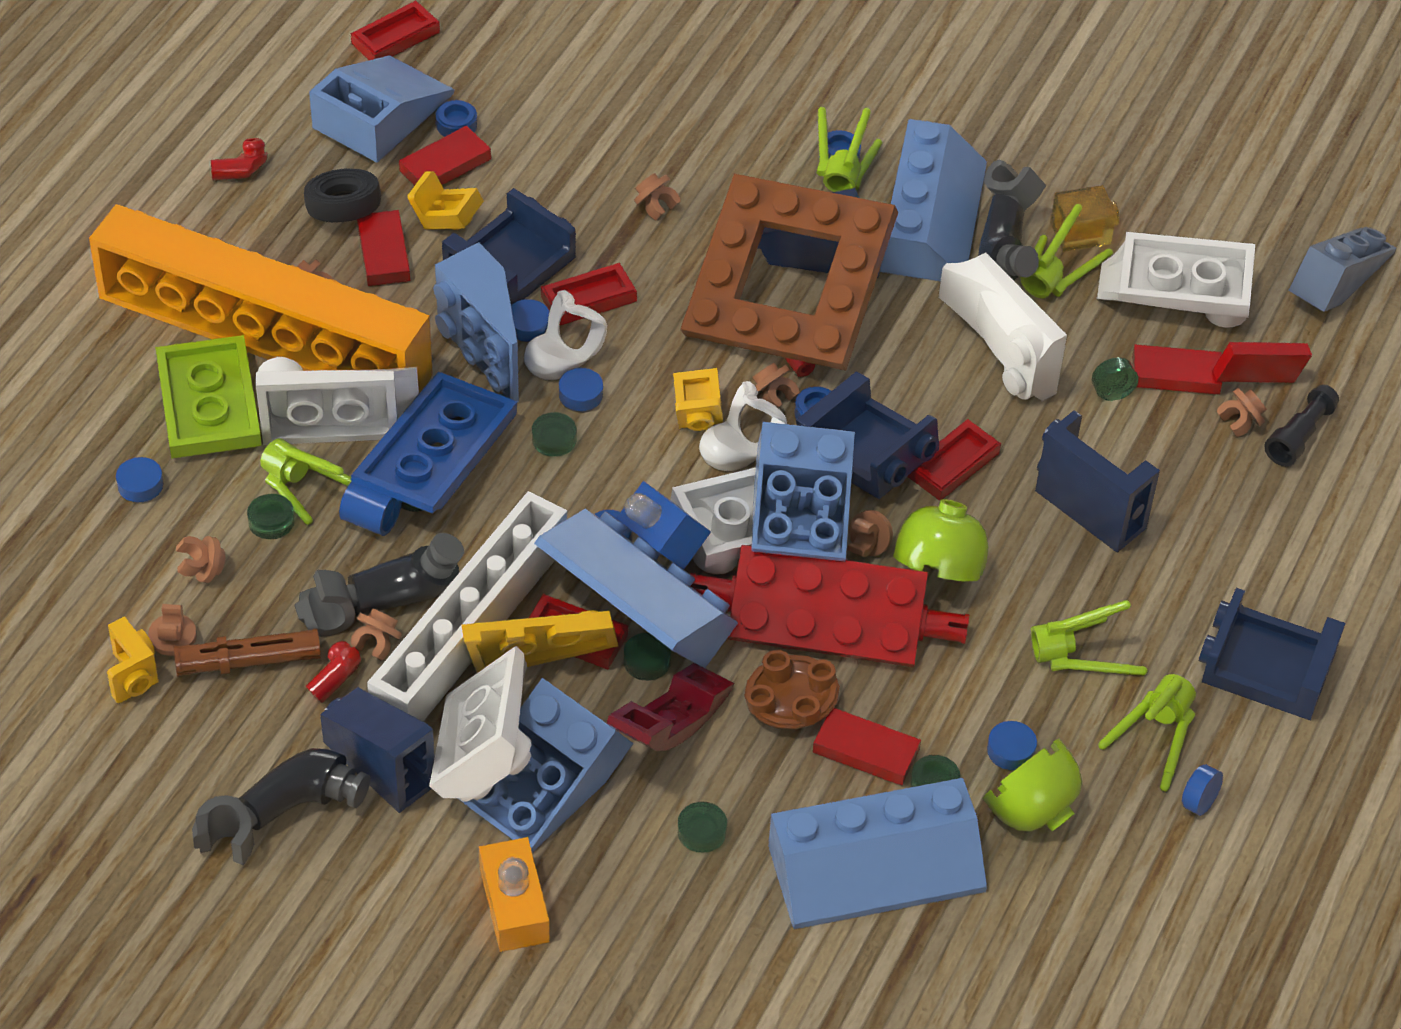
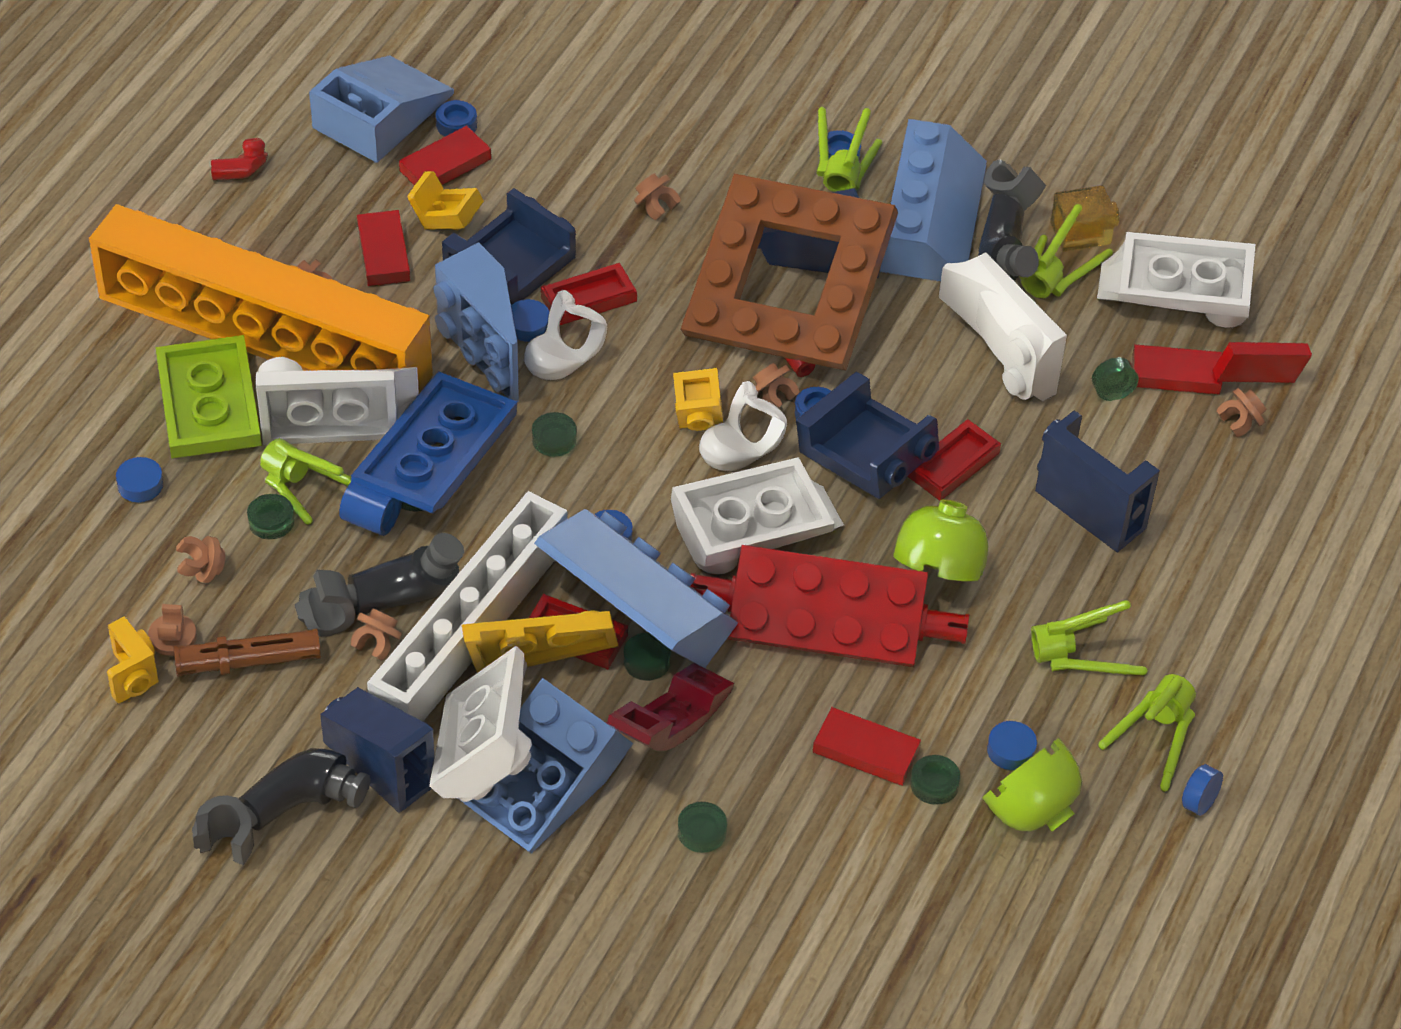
black tyre [304,168,381,223] -> none
red arm [305,641,361,703] -> none
red tile [351,0,440,60] -> none
light orange piece [479,837,550,952] -> none
blue tile [559,368,603,411] -> none
blue piece [616,481,711,570] -> none
dark orange dish [744,650,840,729] -> none
medium blue slope [751,422,855,561] -> none
medium blue slope [768,778,987,930] -> none
nougat plate [847,510,893,557] -> none
dark blue panel [1198,587,1345,721] -> none
black piece [1264,385,1339,467] -> none
sand blue slope [1288,227,1397,312] -> none

